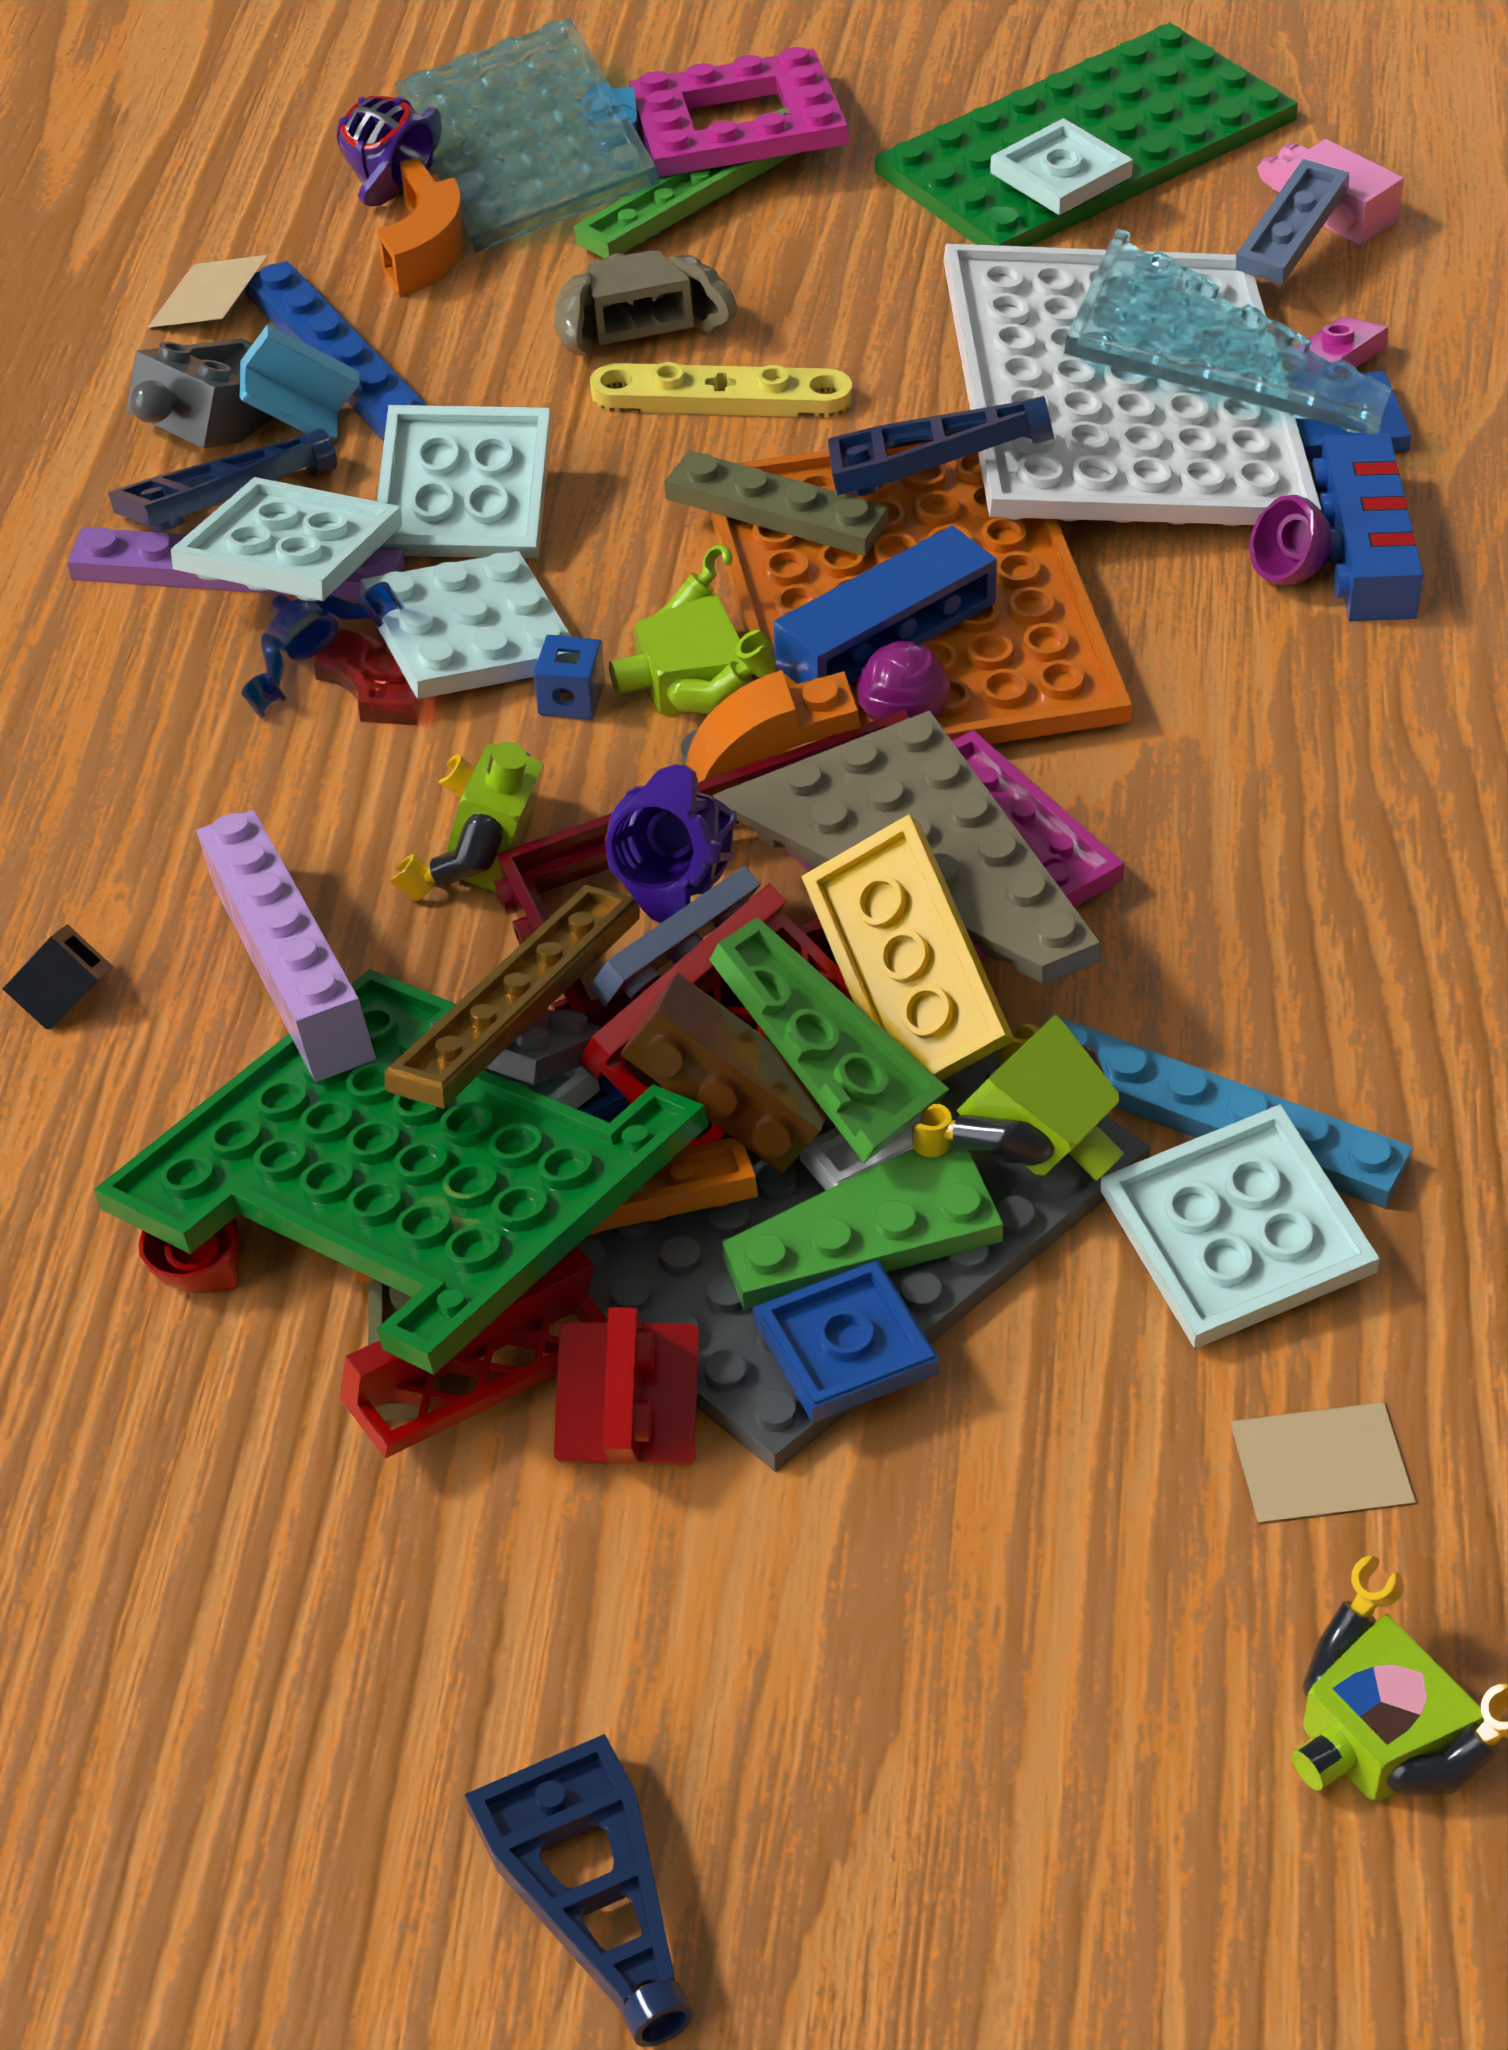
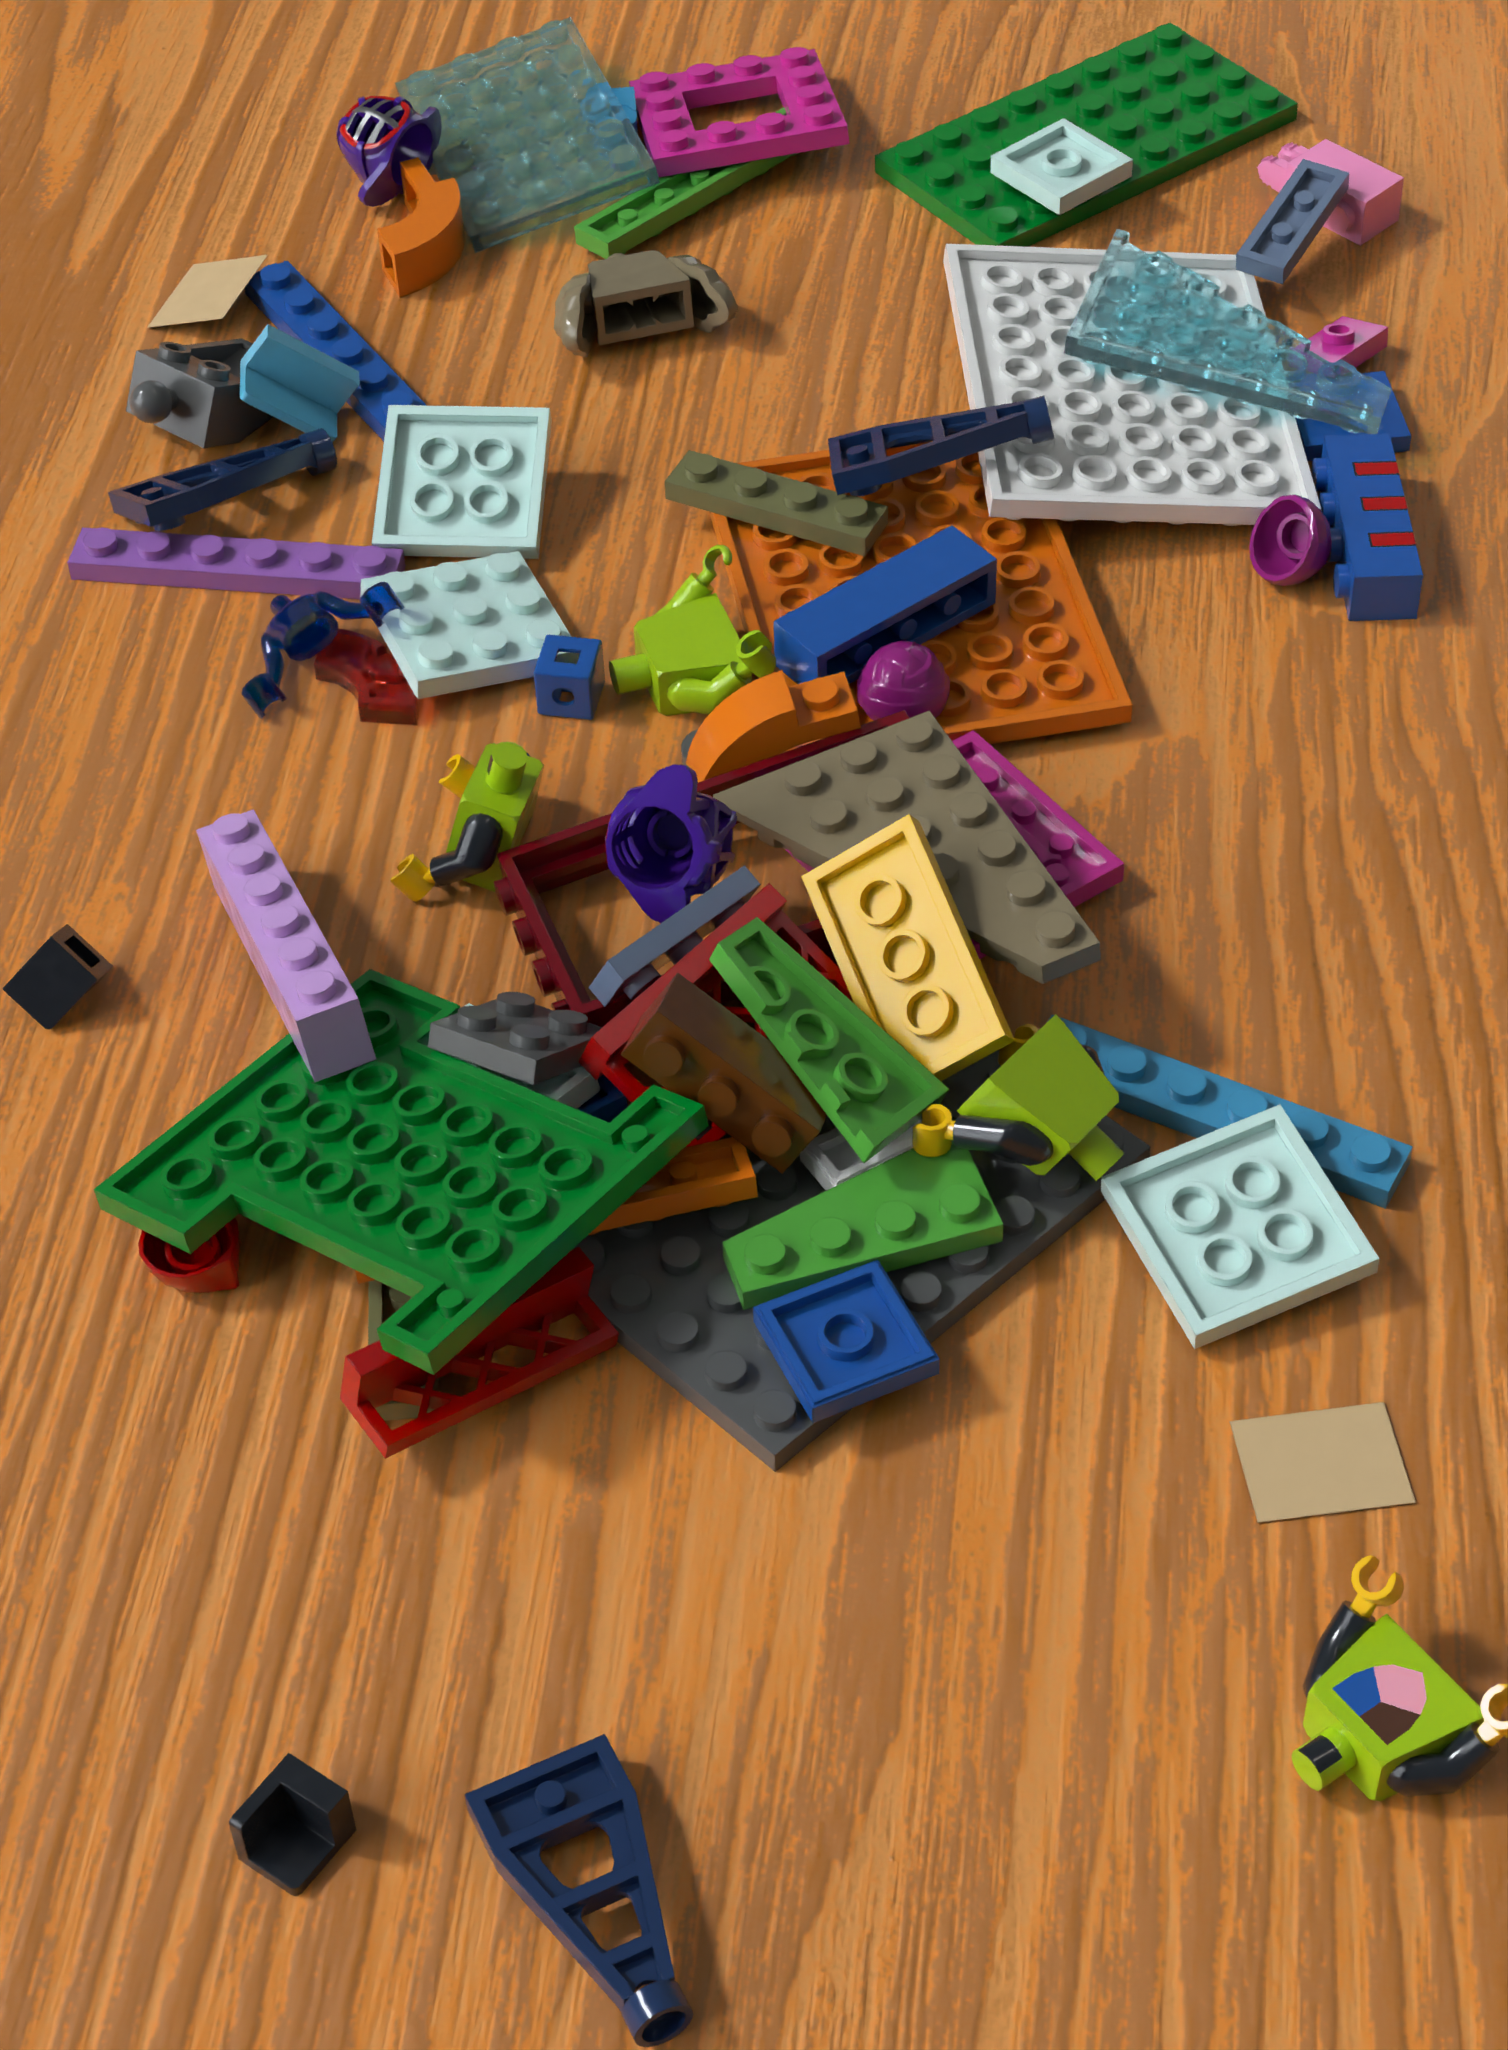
light aqua plate [171,477,402,601] -> none
pearl gold tile [384,885,640,1108] -> none
red bracket [554,1307,700,1465] -> none
light yellow piece [590,362,852,418] -> none
none -> black panel [229,1753,356,1896]

